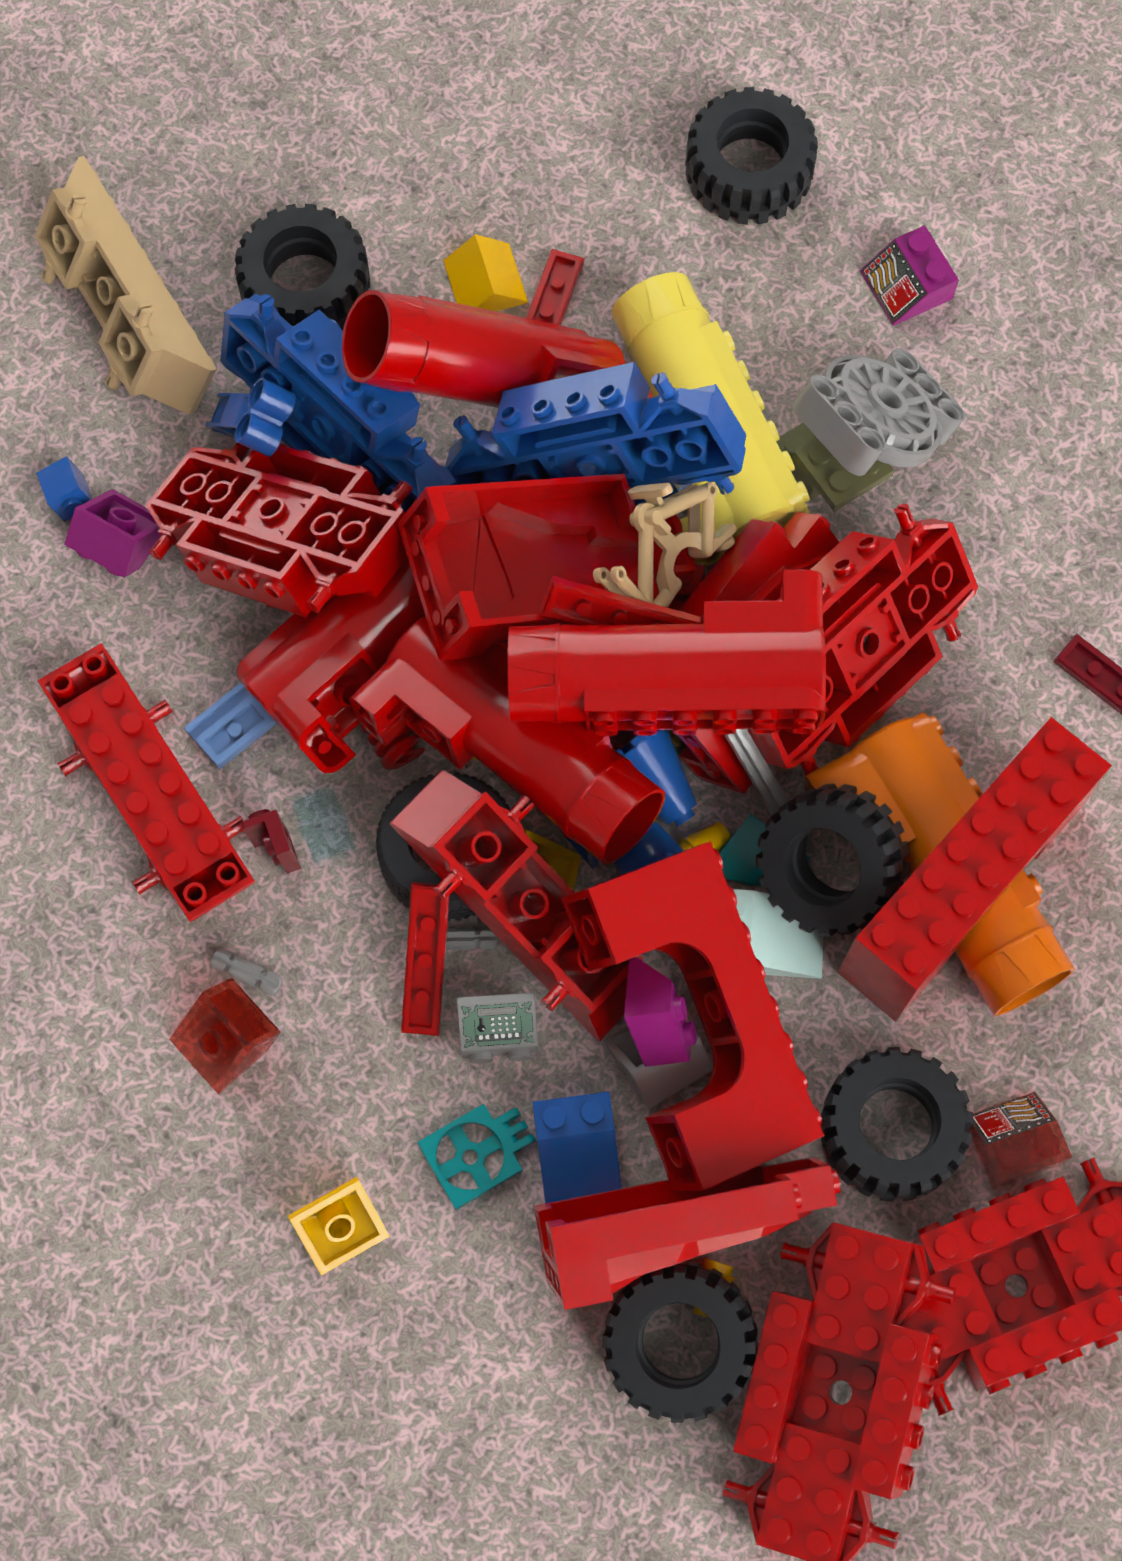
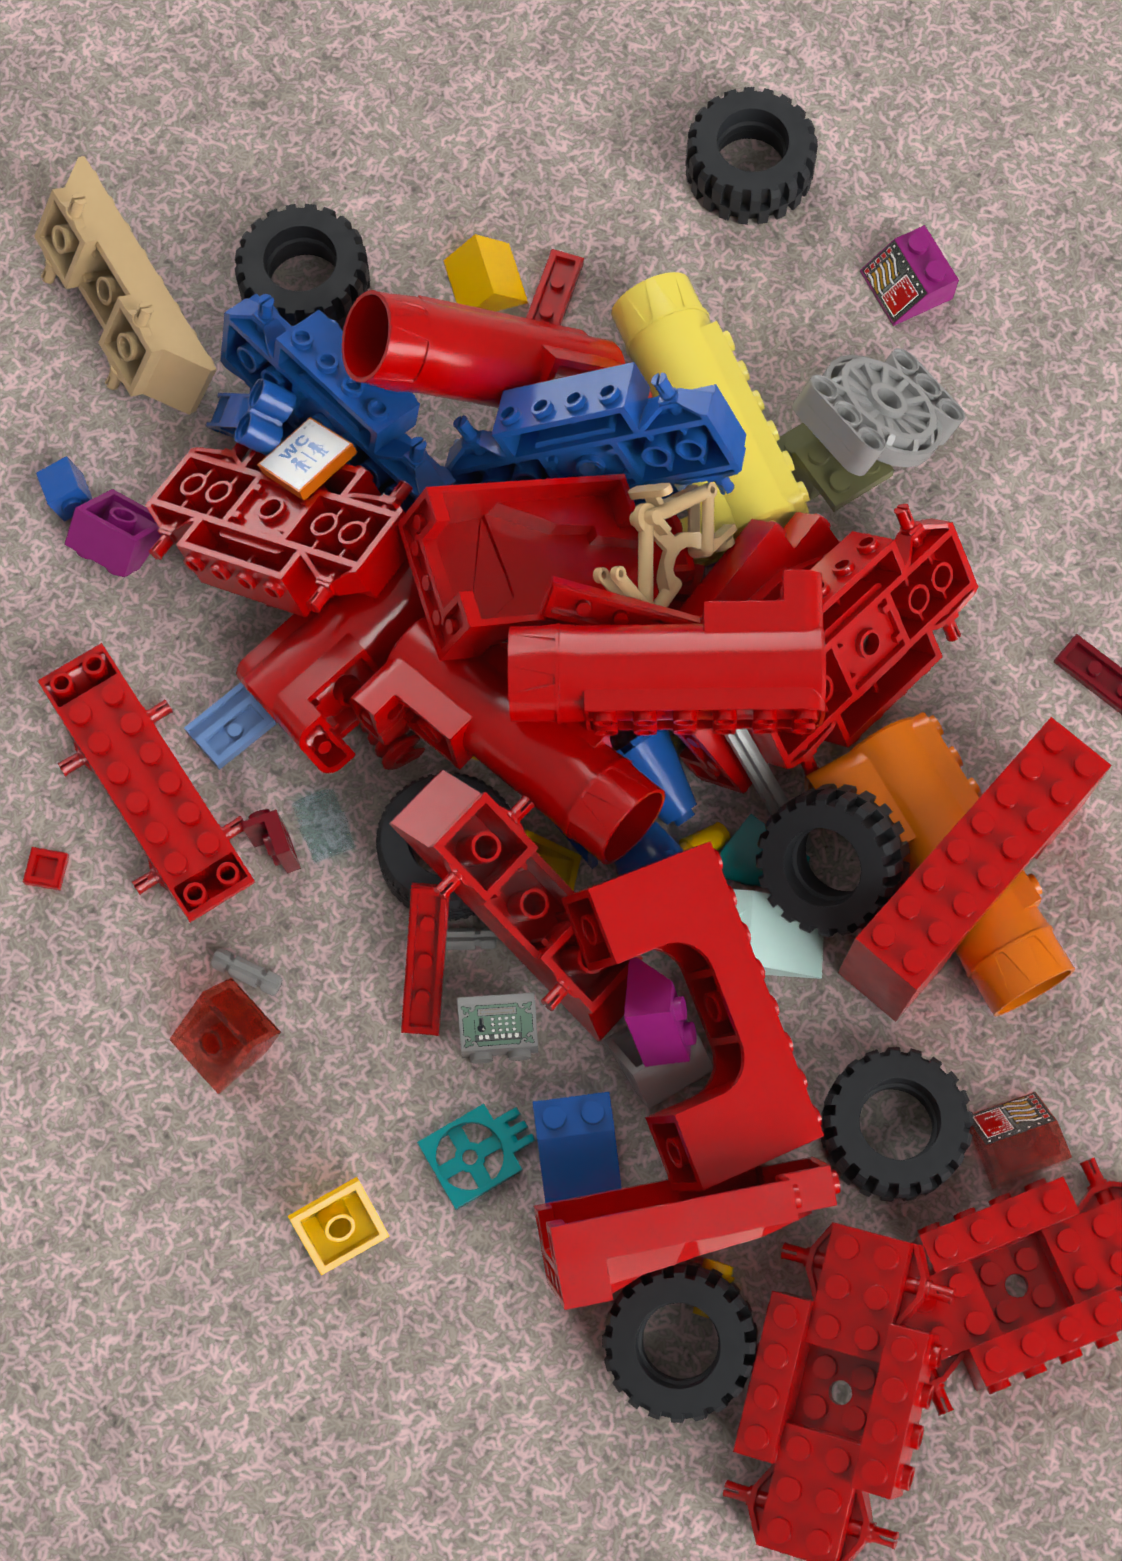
none -> red tile [23,847,69,891]
none -> tile [257,417,357,500]

